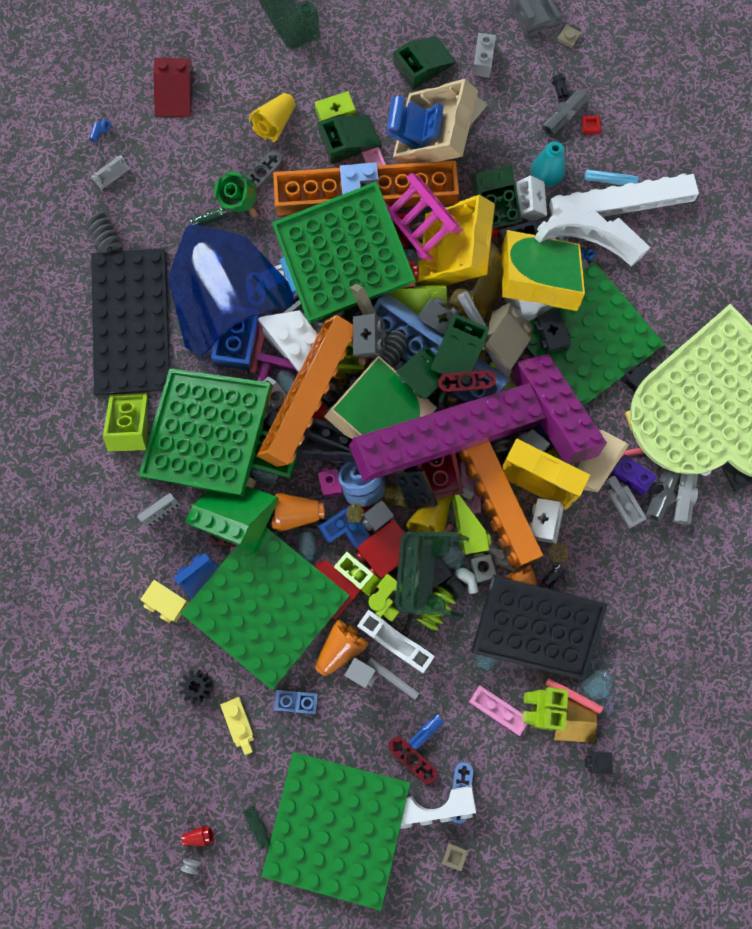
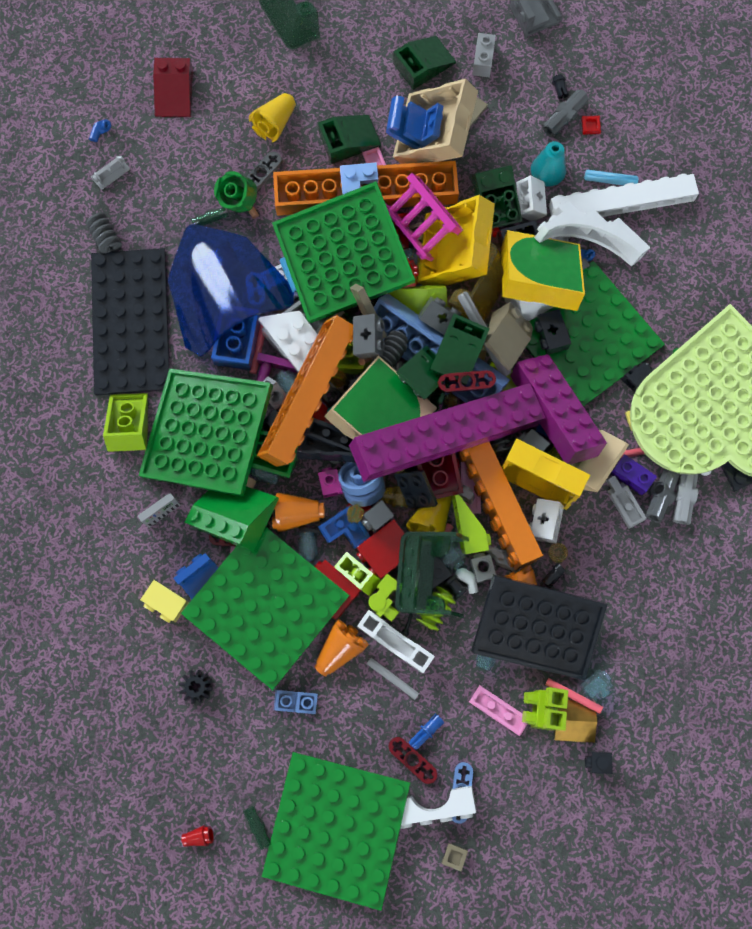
light grey bush [180,858,201,874] -> none
light yellow hinge [220,697,254,755] -> none
lime brick [315,91,356,122] -> none
light grey brick [344,658,377,688] -> none
dark tan plate [557,25,581,49] -> none

